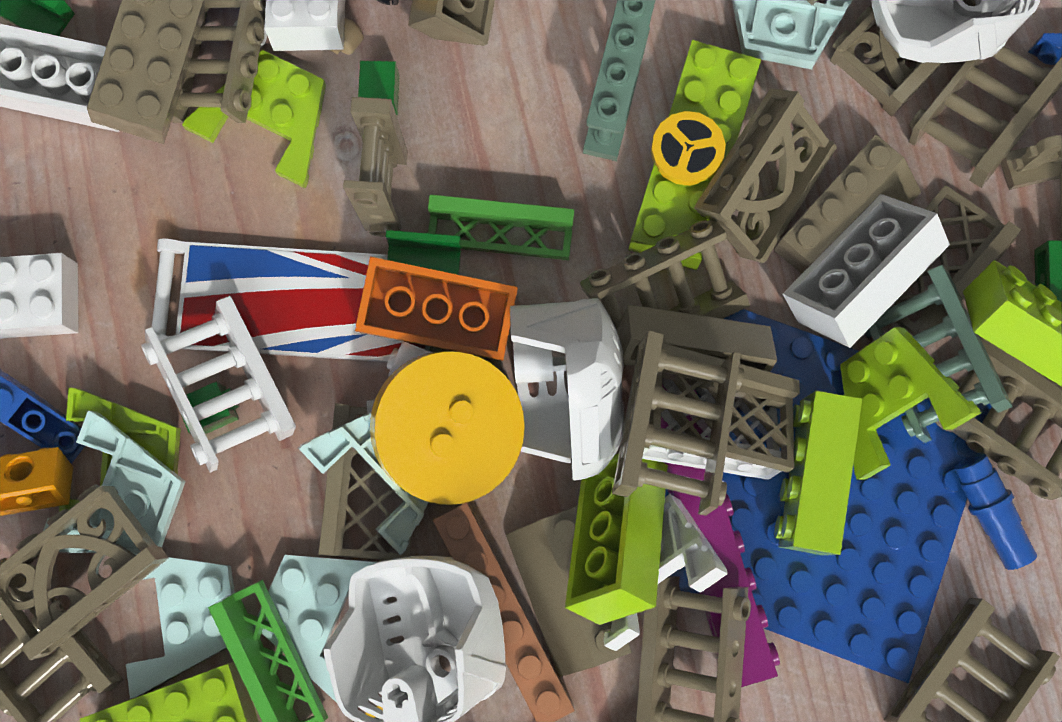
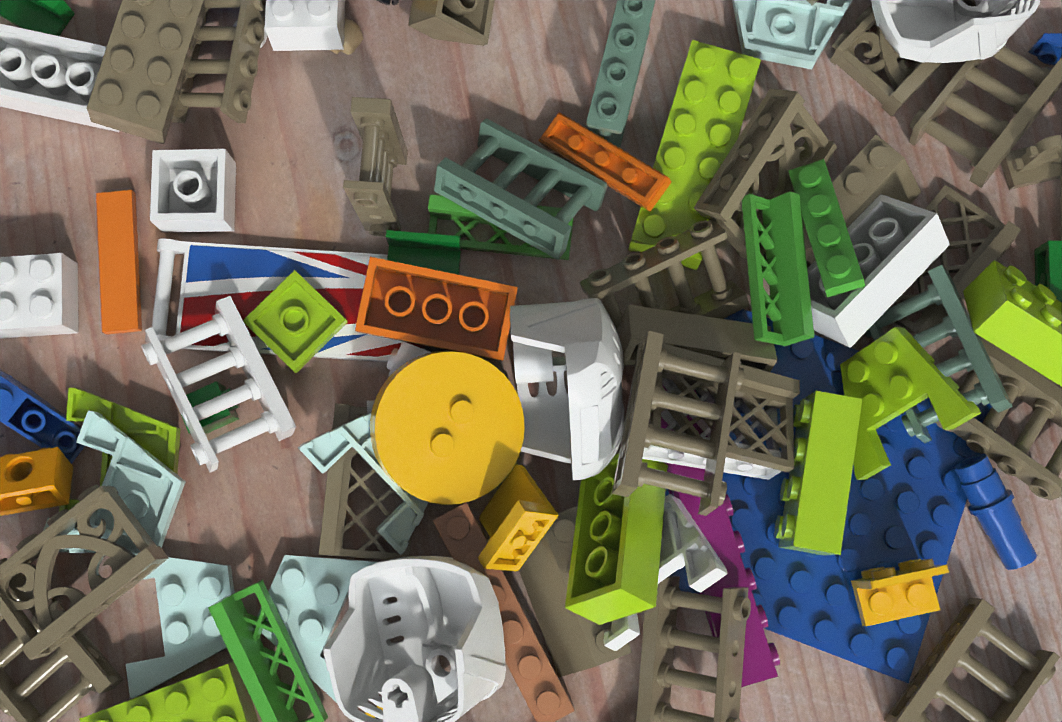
lime wing [182,50,326,188] -> none
green brick [358,61,400,115] -> none
yellow tile [651,111,726,186] -> none
none -> orange tile [96,190,142,335]
none -> white brick [150,149,236,232]
none -> lime tile [243,270,348,373]
none -> sand green fence [434,118,607,260]
none -> yellow bracket [477,464,559,571]
none -> orange tile [538,112,672,212]
none -> bright green fence [742,191,814,346]
none -> bright green plate [788,159,865,298]
none -> yellow bracket [851,558,949,626]

